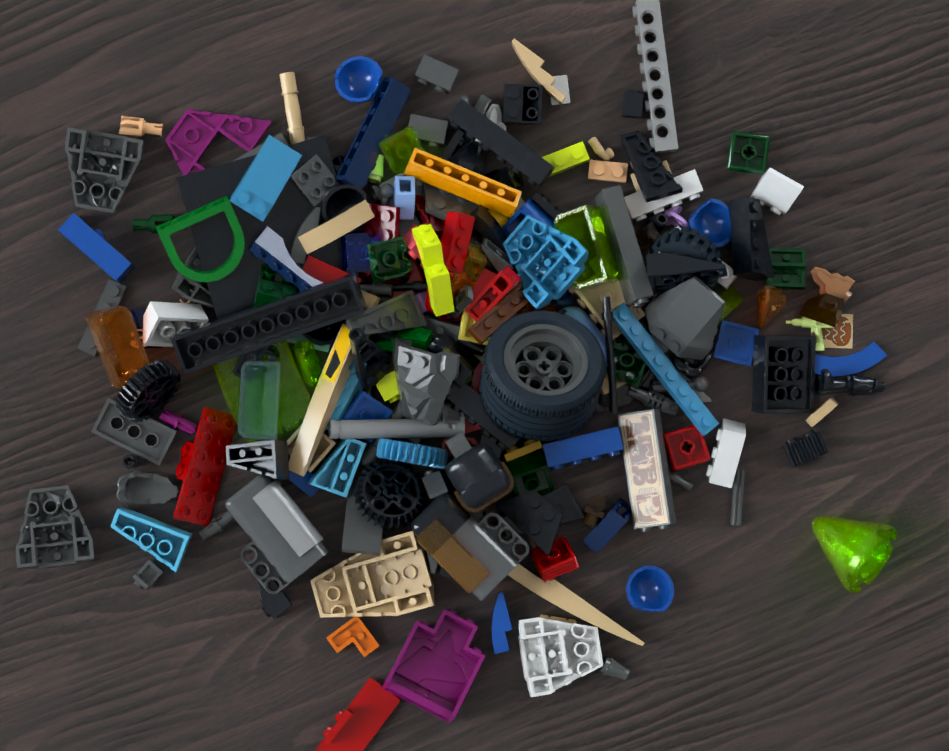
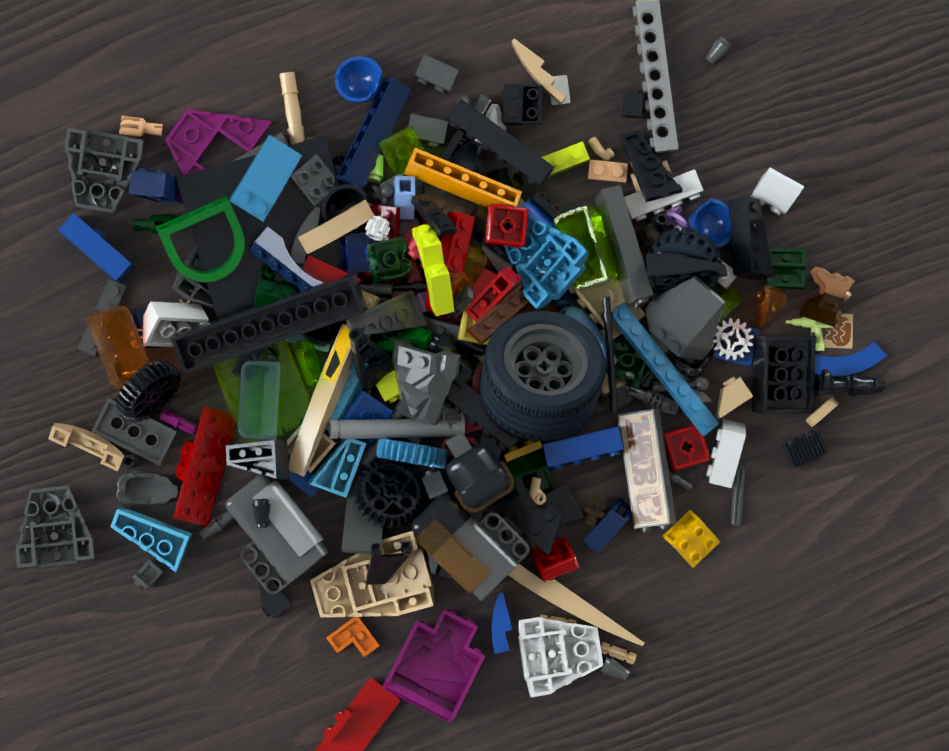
blue cylinder [626,566,674,612] -> none
dark green brick [726,131,770,175] -> none
clear neon green cone [811,516,897,594] -> none
none -> tan slope [48,423,124,471]
none -> dark blue brick [128,168,184,205]
none -> black cone [251,499,271,528]
none -> white gear [365,216,390,241]
none -> black flag [366,542,412,585]
none -> black plate [411,193,457,237]
none -> red brick [485,204,529,248]
none -> tan arm [529,477,546,505]
none -> tan axle [600,642,637,664]
none -> yellow bracket [663,510,720,568]
none -> dark grey cone [705,36,732,65]
none -> white gear [713,318,754,360]
none -> tan slope [715,377,753,419]

